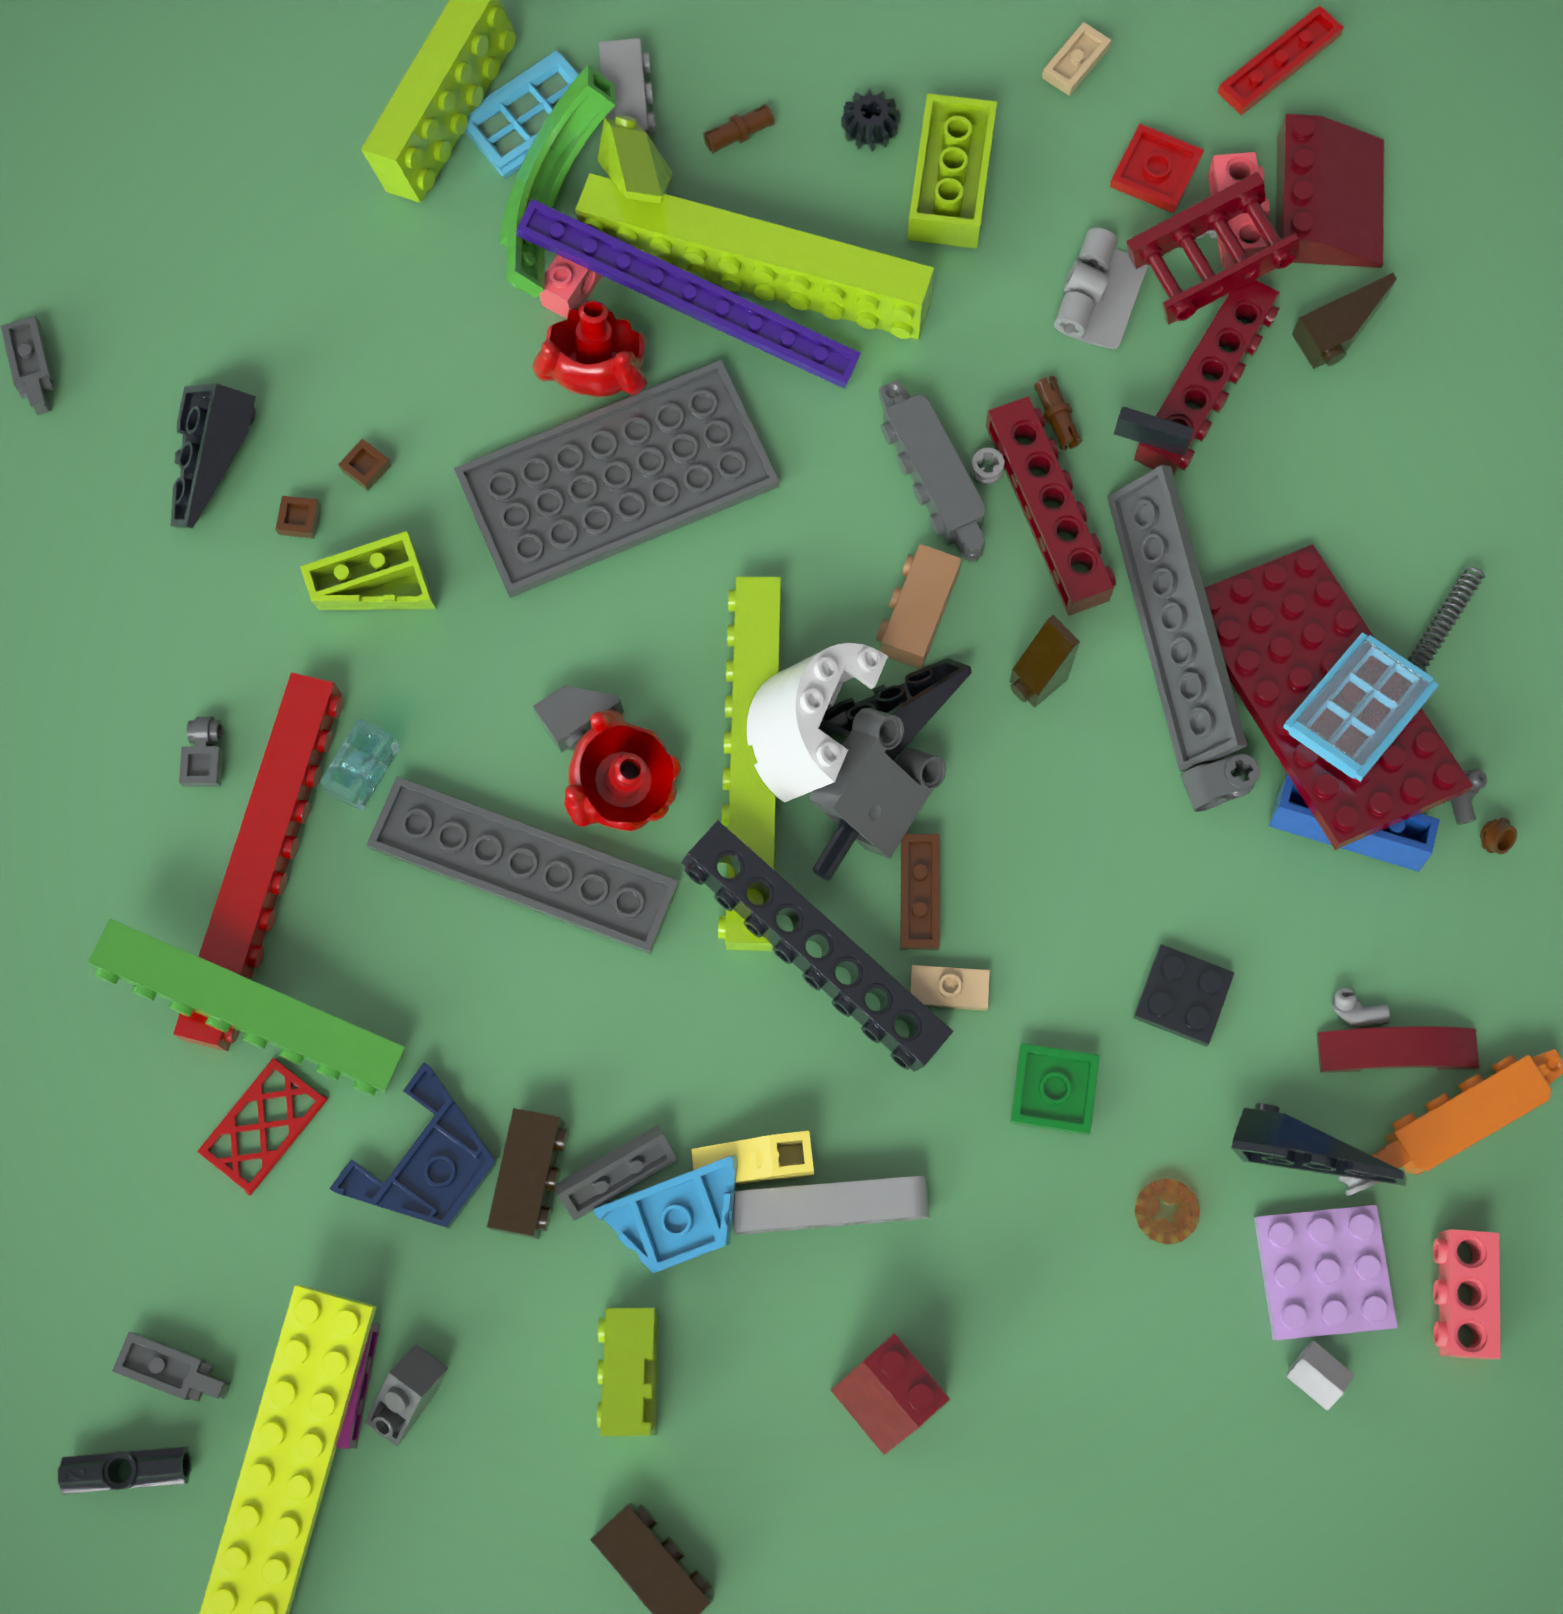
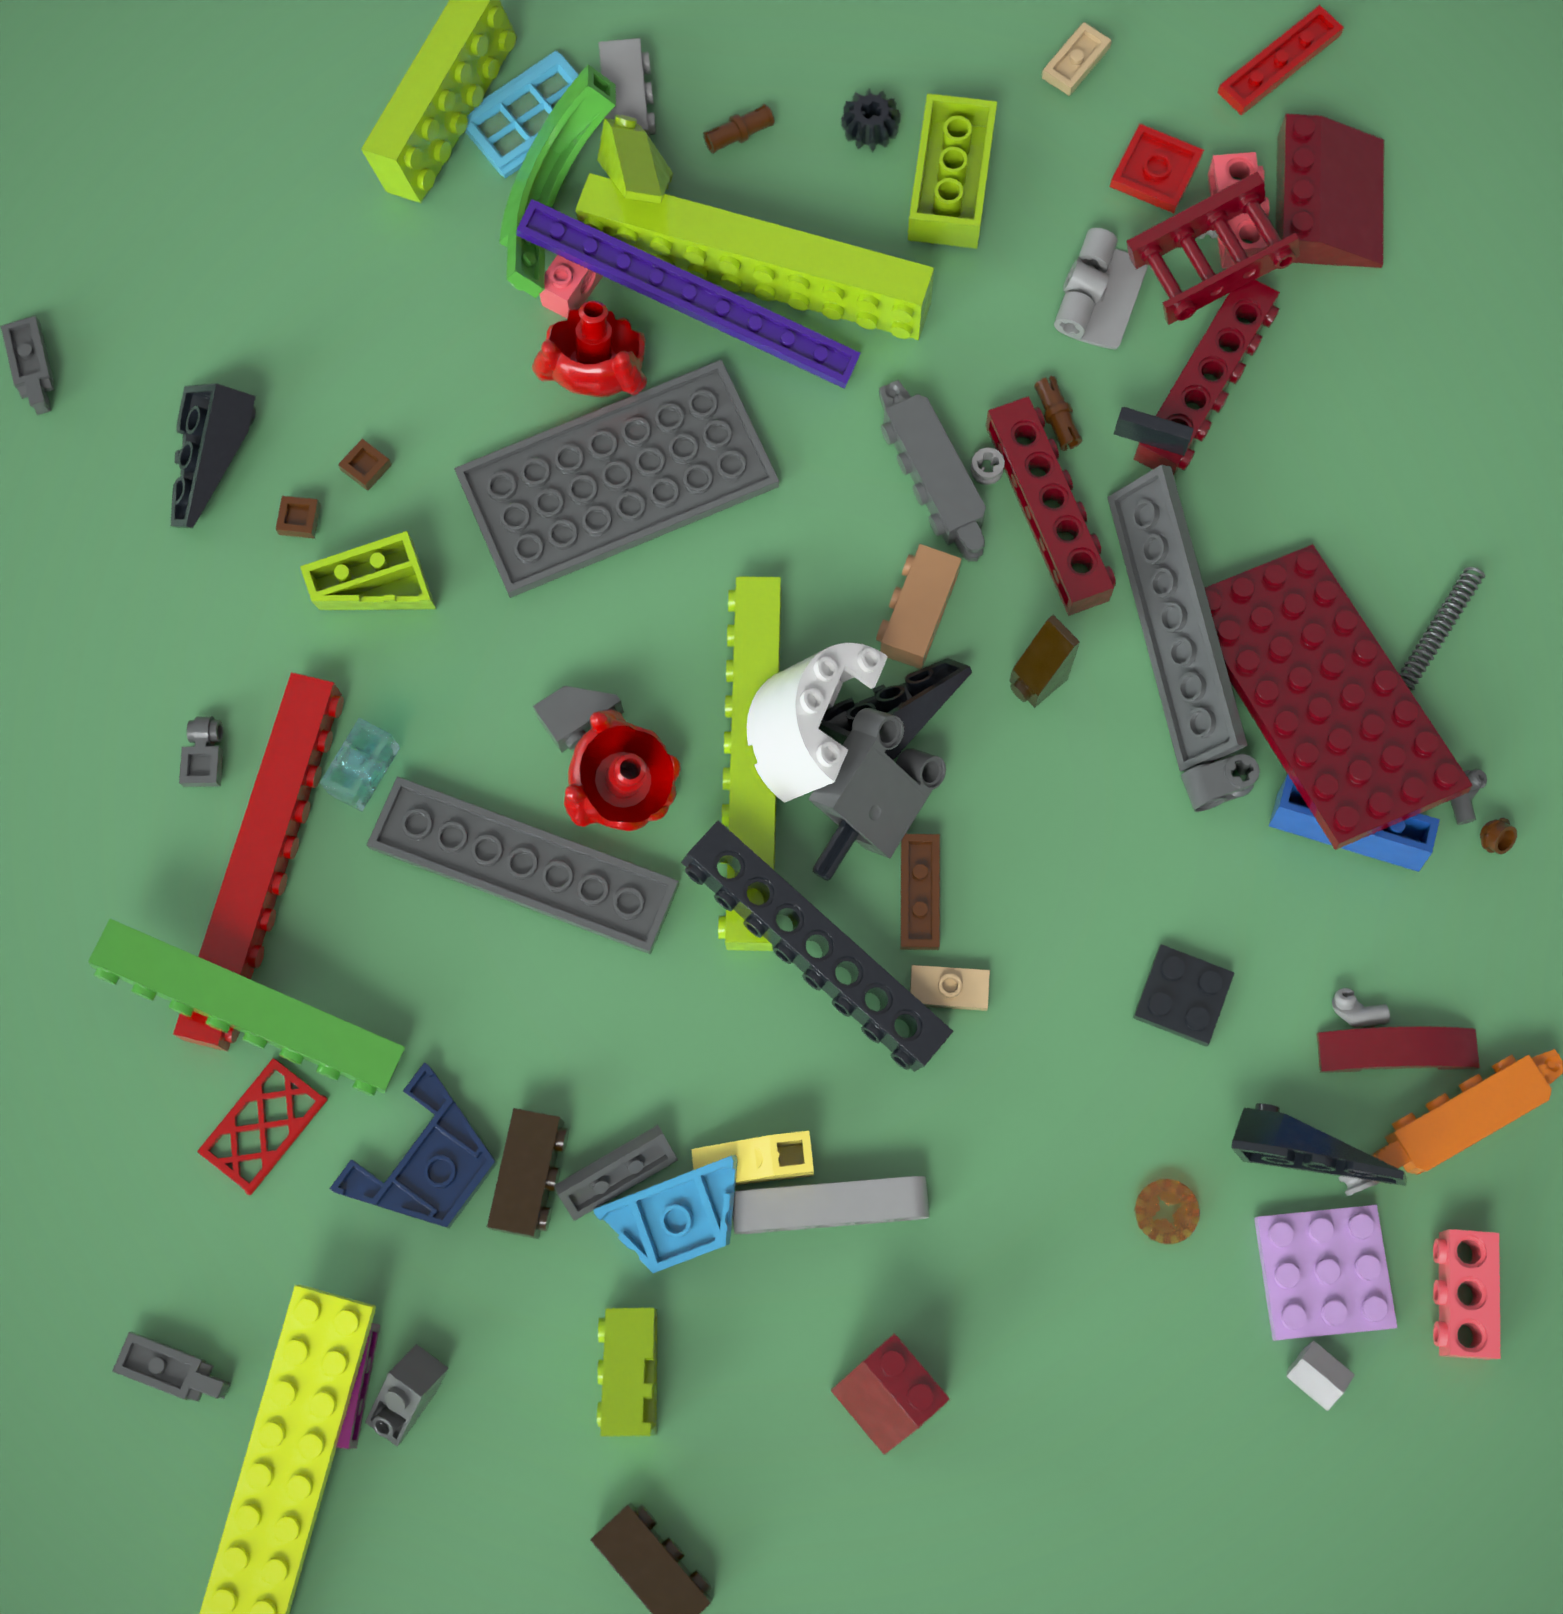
black piece [58,1446,191,1494] -> none
green plate [1010,1043,1100,1135] -> none
clear piece [1283,632,1439,782] -> none
dark brown slope [1292,273,1397,369] -> none

